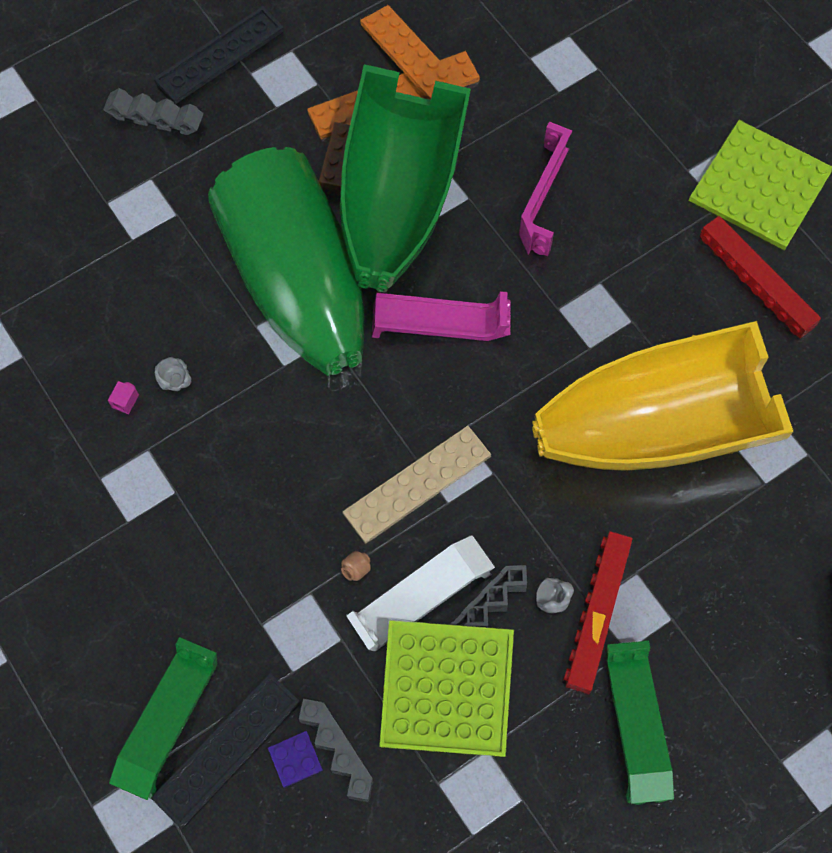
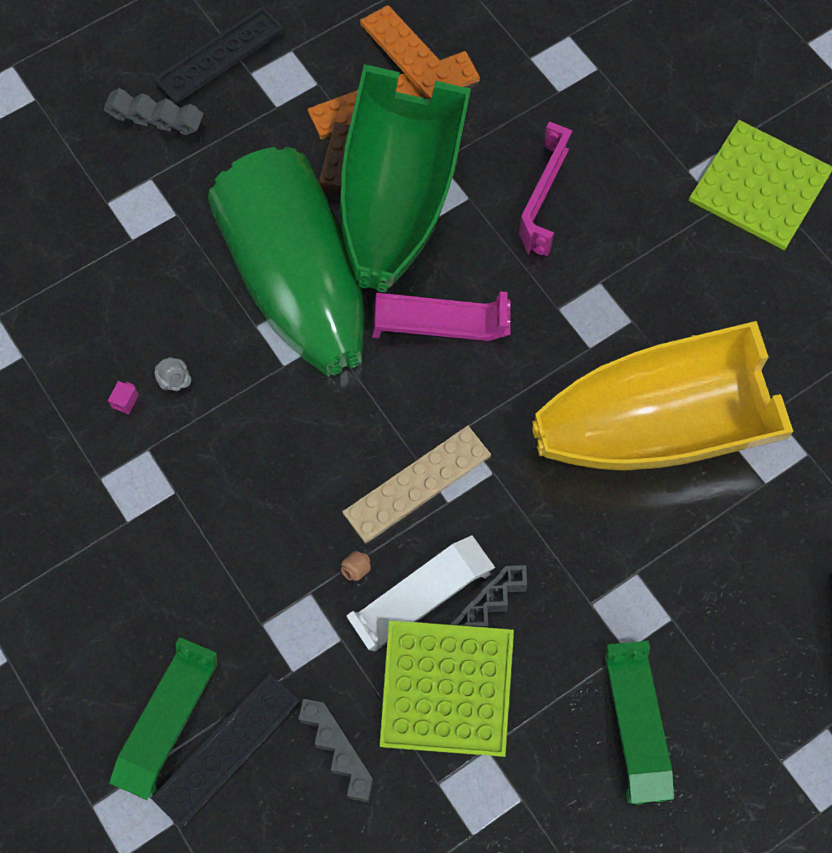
dark purple plate [268,731,323,788] -> none
light grey hair [536,578,574,613] -> none
red brick [564,531,633,694] -> none
red brick [700,216,821,339] -> none

